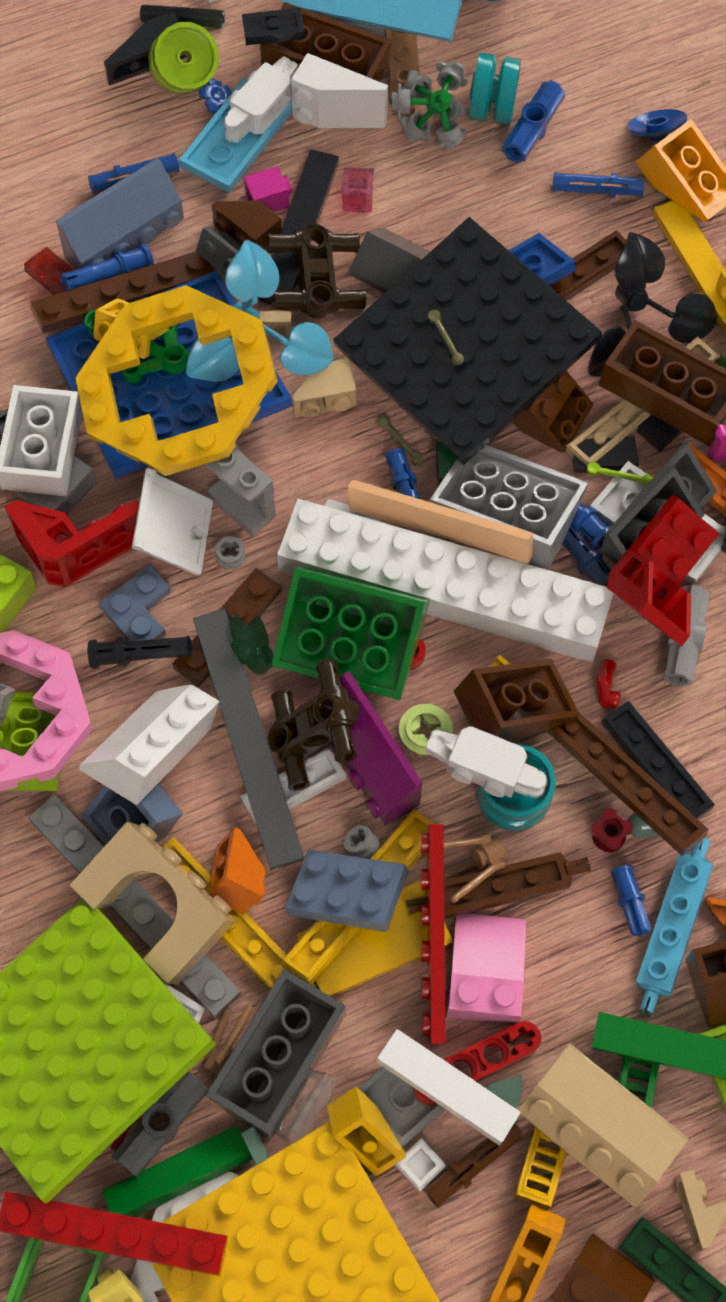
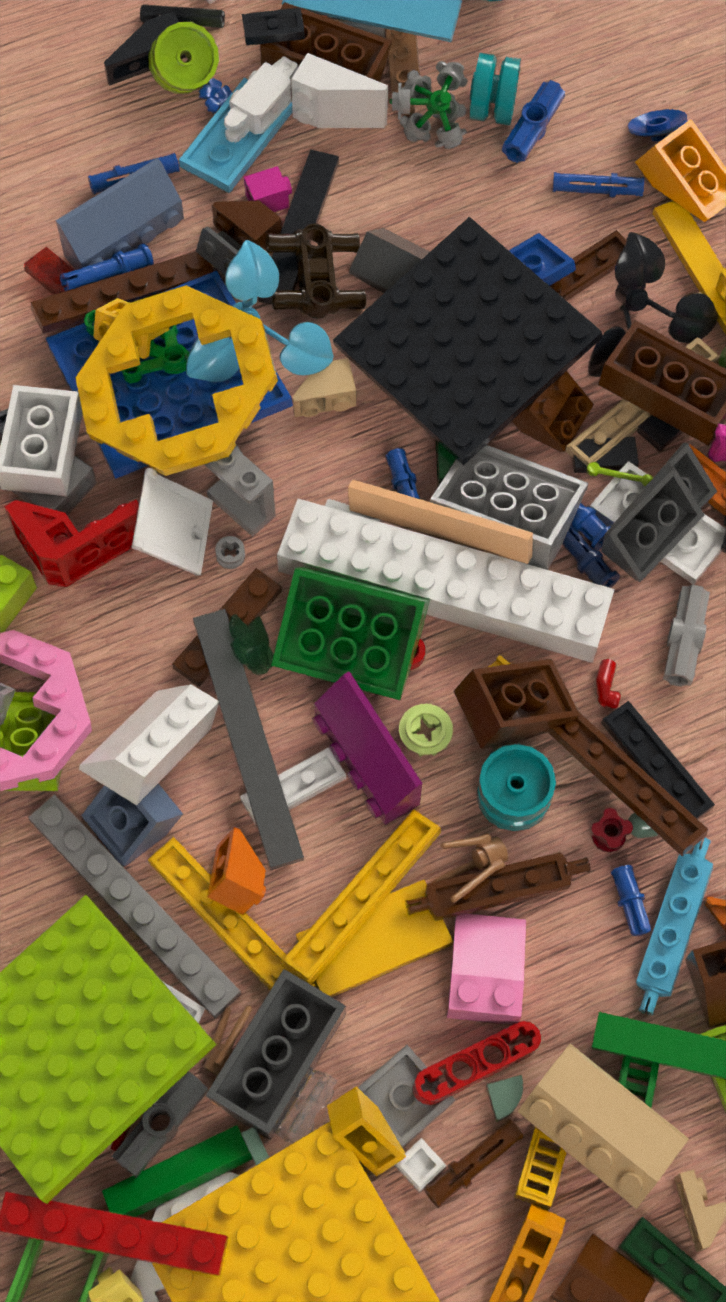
tan arch [70,822,236,985] -> none
black pin [87,635,192,669] -> none
sand blue plate [98,565,171,641] -> none
tan plate [260,309,292,339] -> none
dark brown piece [267,659,359,791] -> none
sand blue plate [285,850,408,932] -> none
clear pink bracket [342,167,374,213] -> none
light grey bush [344,825,379,859] -> none
white tile [376,1029,521,1146] -> none
olive hinge [377,415,424,467] -> none
red plate [420,824,446,1044] -> none
white hinge [426,726,548,799] -> none
olive hinge [428,310,464,365] -> none
red bracket [607,494,719,646] -> none

